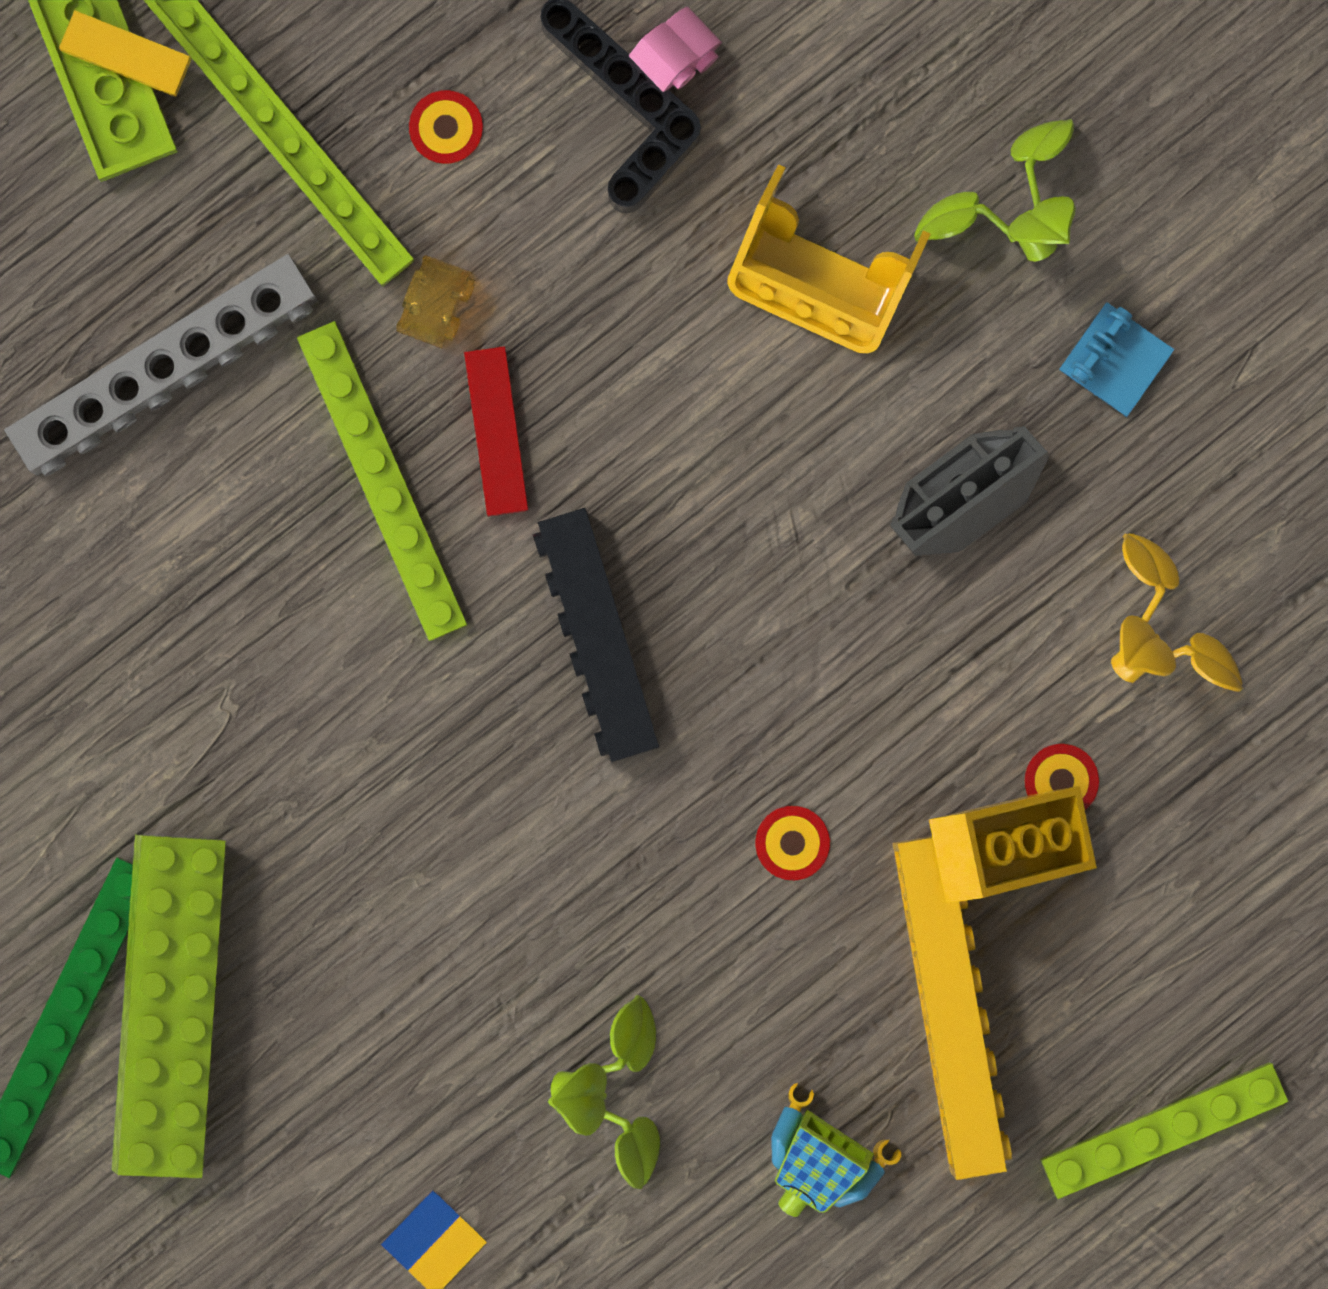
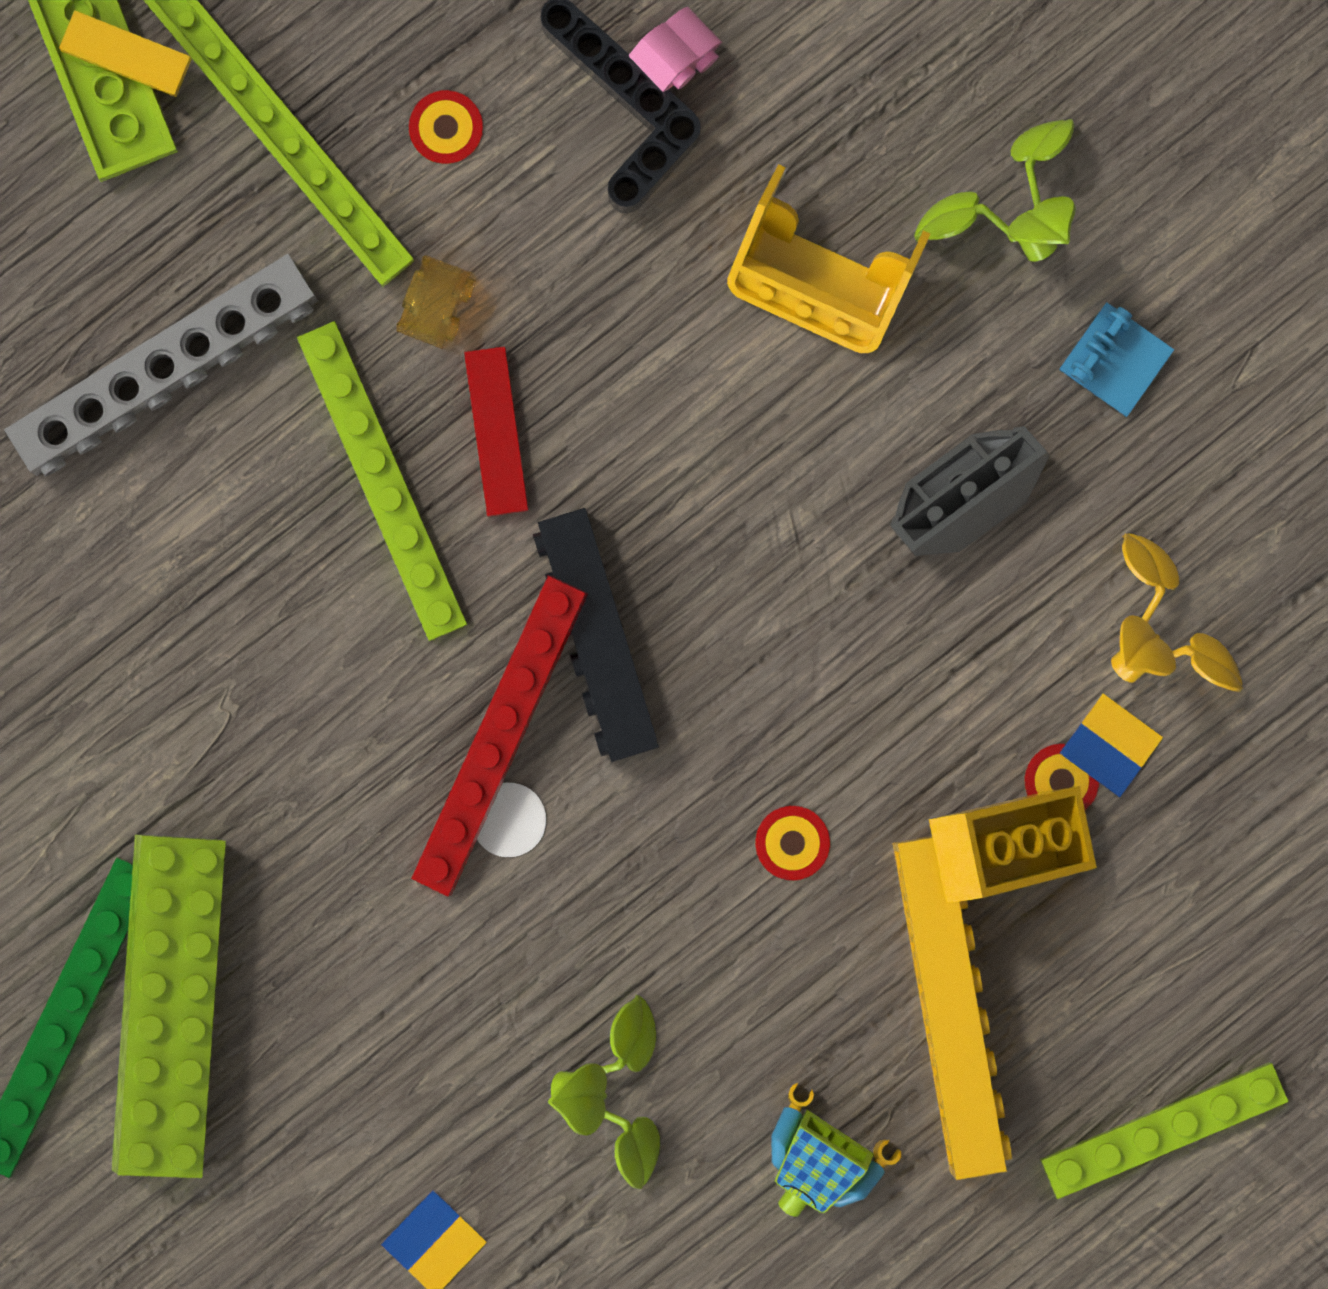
none -> red plate [411,576,588,897]
none -> white sticker [477,783,546,857]
none -> sticker [1060,694,1163,797]

